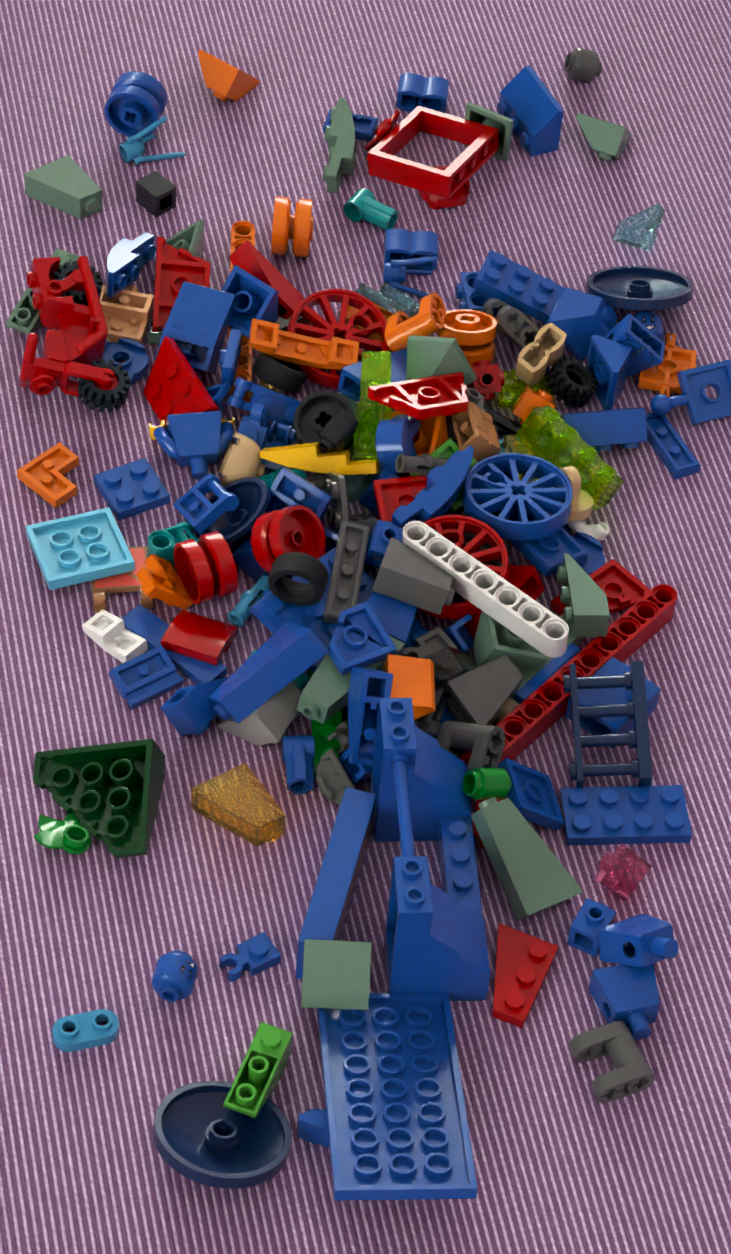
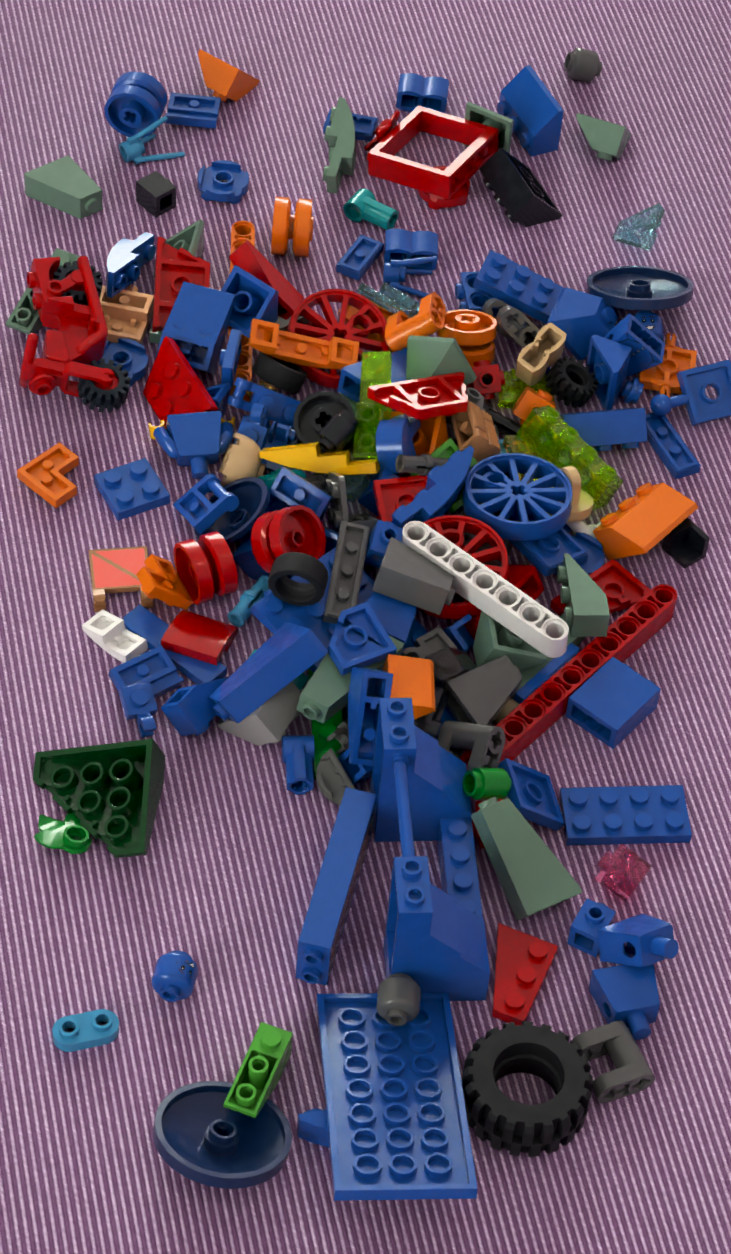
medium azure plate [25,507,135,590] -> none
teal piece [147,522,198,565] -> none
clear yellow slope [191,763,285,846] -> none
blue plate [219,932,281,982] -> none
sand green slope [301,939,372,1010] -> none
dark blue fence [563,661,652,787] -> none
none -> blue plate [118,682,158,738]
none -> blue plate [166,92,221,129]
none -> blue plate [197,160,249,204]
none -> blue plate [336,234,384,281]
none -> dark grey head [376,973,421,1026]
none -> black tyre [462,1021,593,1157]
none -> black slope [479,148,563,227]
none -> orange slope [593,483,699,560]
none -> blue plate [621,377,644,404]
none -> black panel [662,517,710,568]

